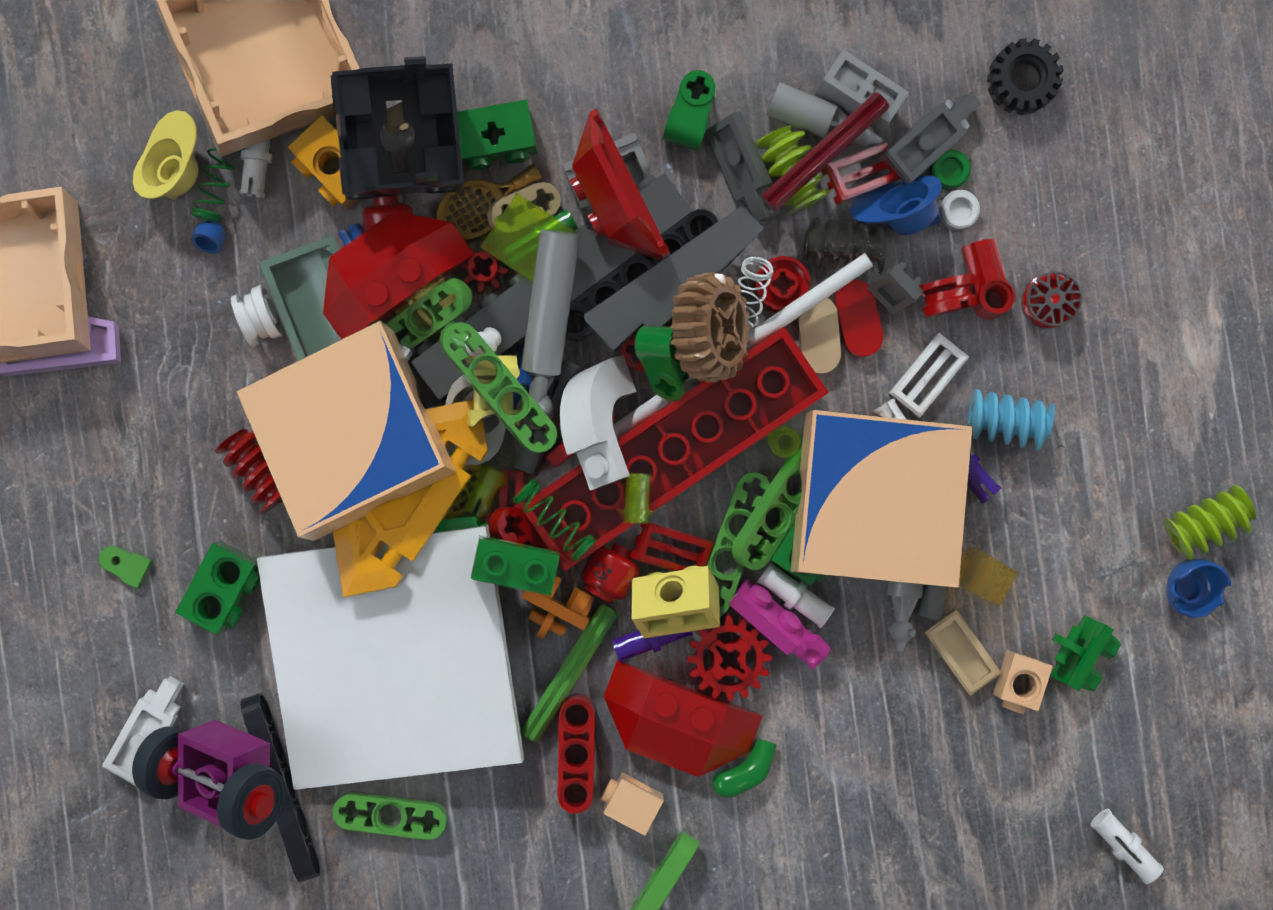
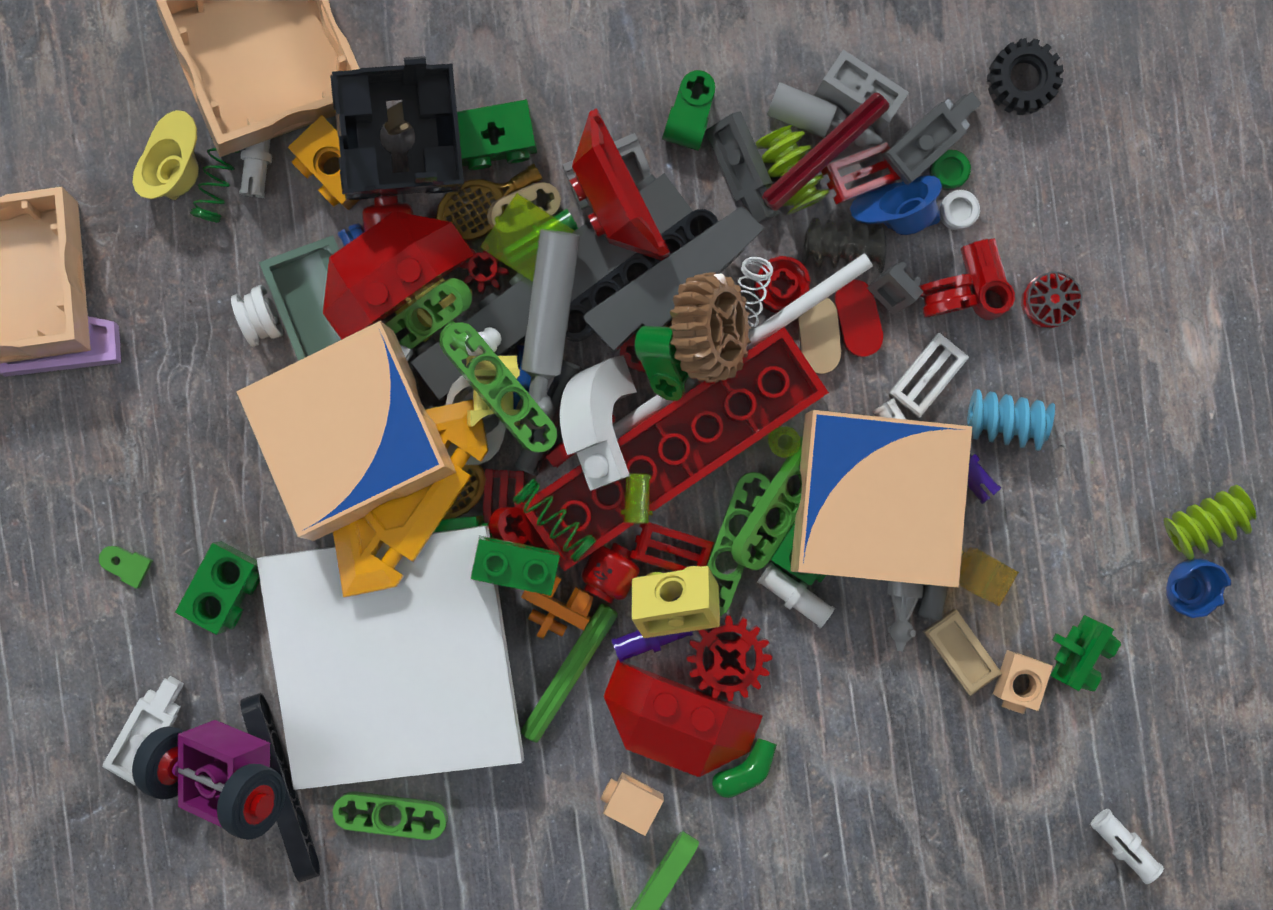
blue hinge [191,220,226,254] -> none
red piece [215,428,283,515] -> none
clear neon green pin [463,464,505,518] -> none
red beam [557,694,596,814] -> none
dark pink hinge [729,578,831,670] -> none

